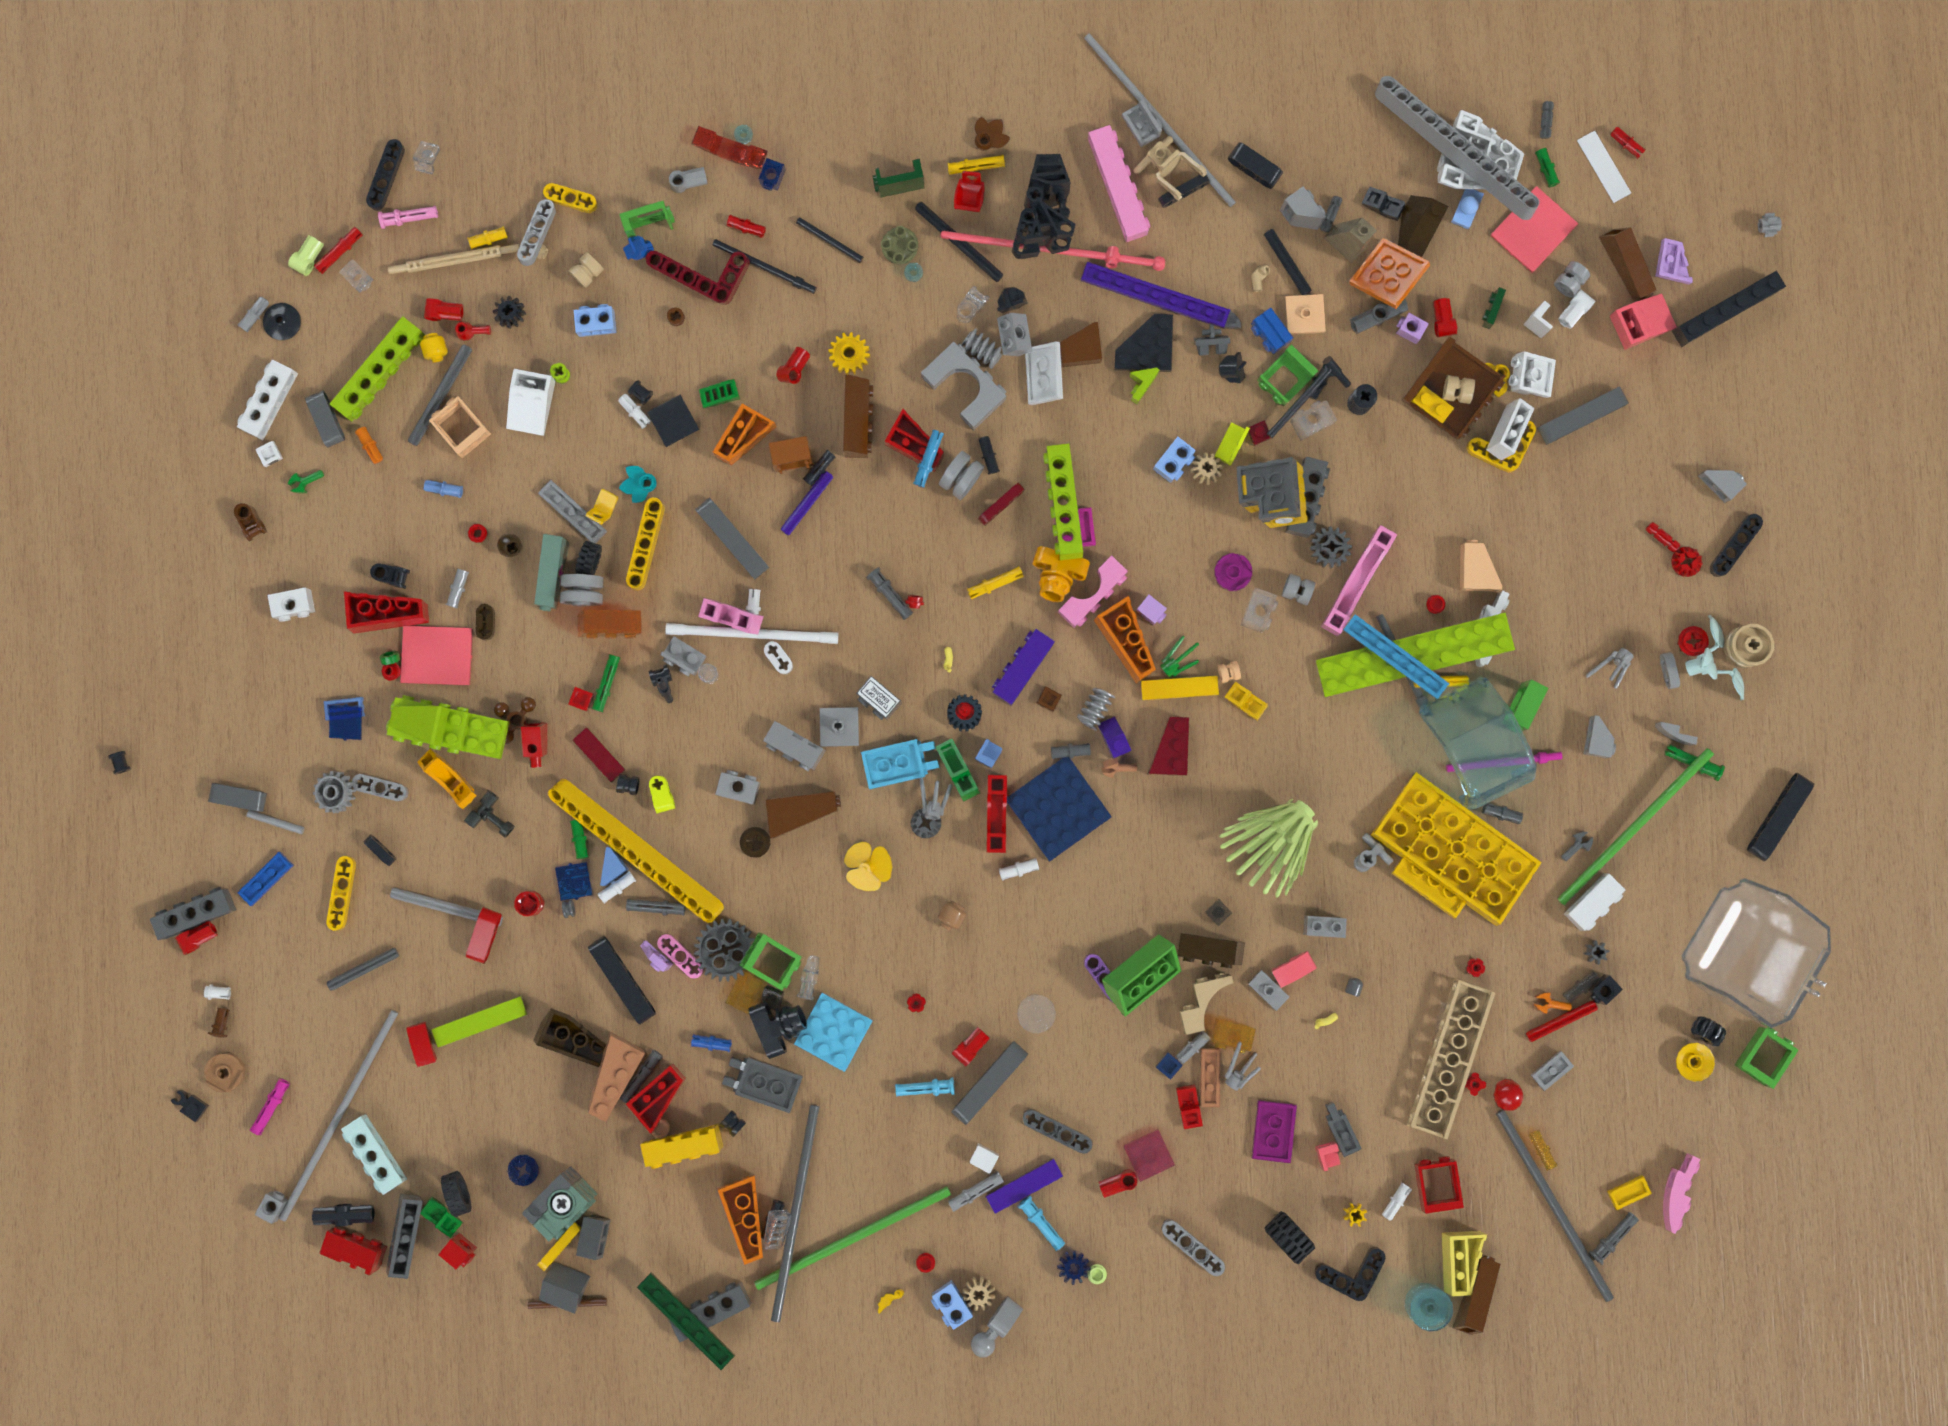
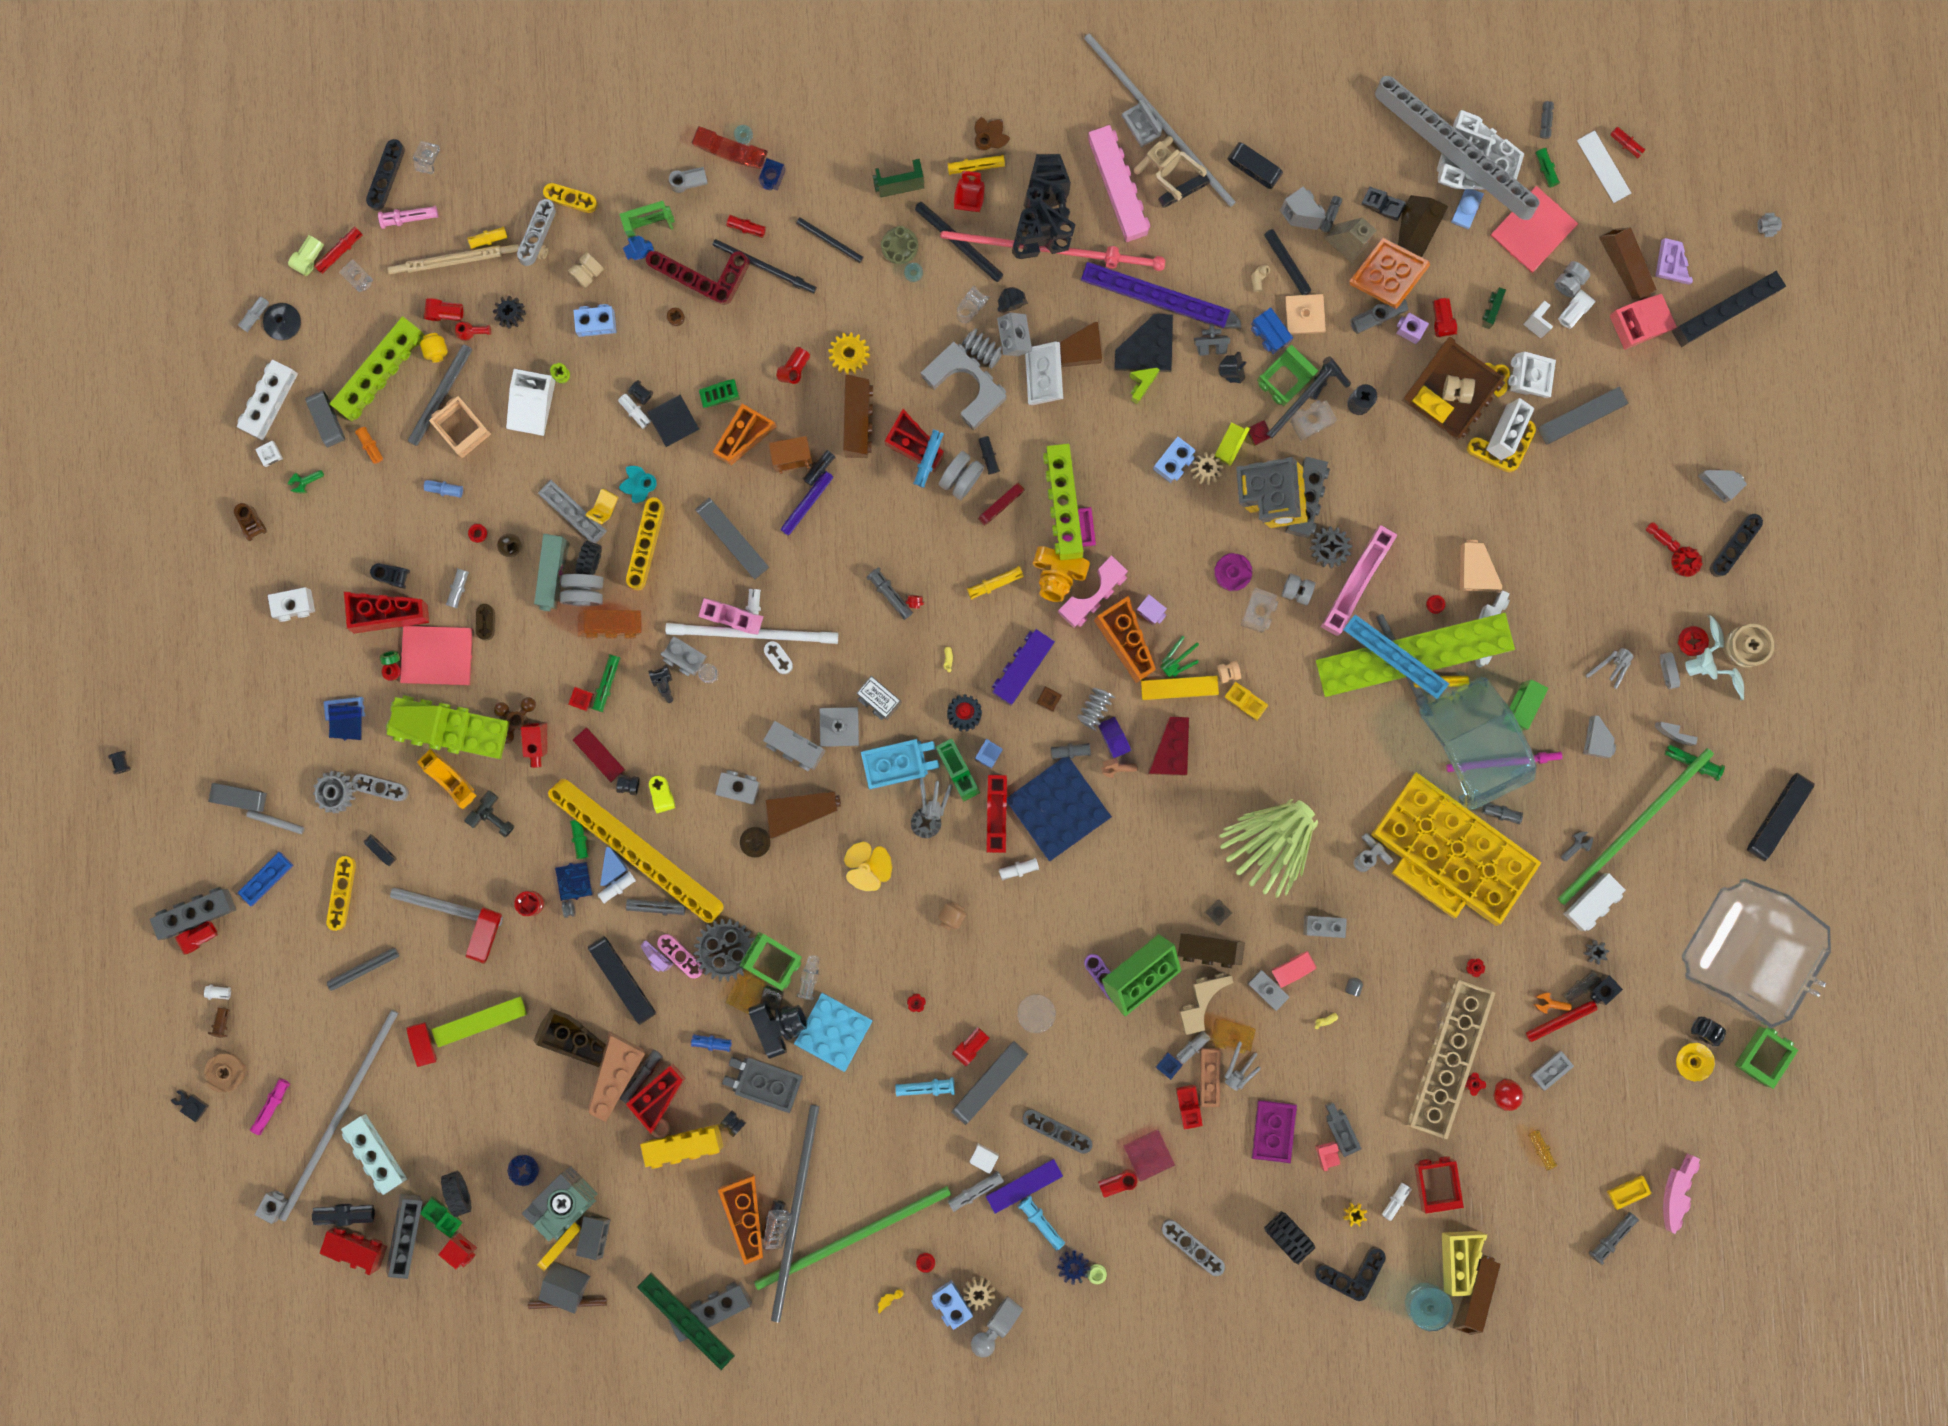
dark grey piece [1496,1109,1614,1302] -> none

